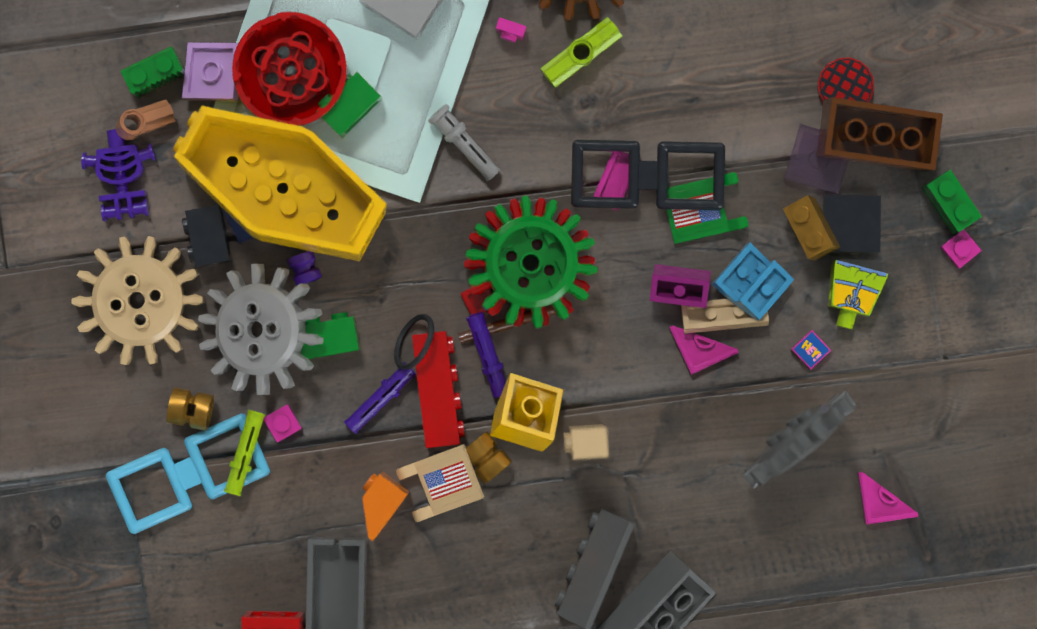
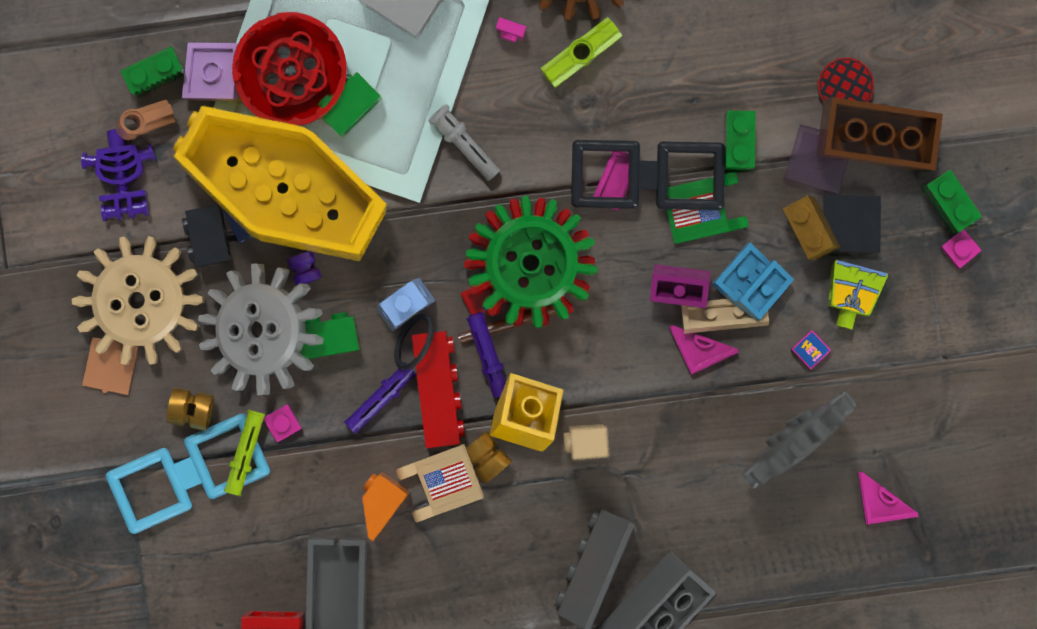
none -> nougat piece [82,337,139,395]
none -> light blue torso [376,278,436,332]
none -> green brick [724,110,756,171]

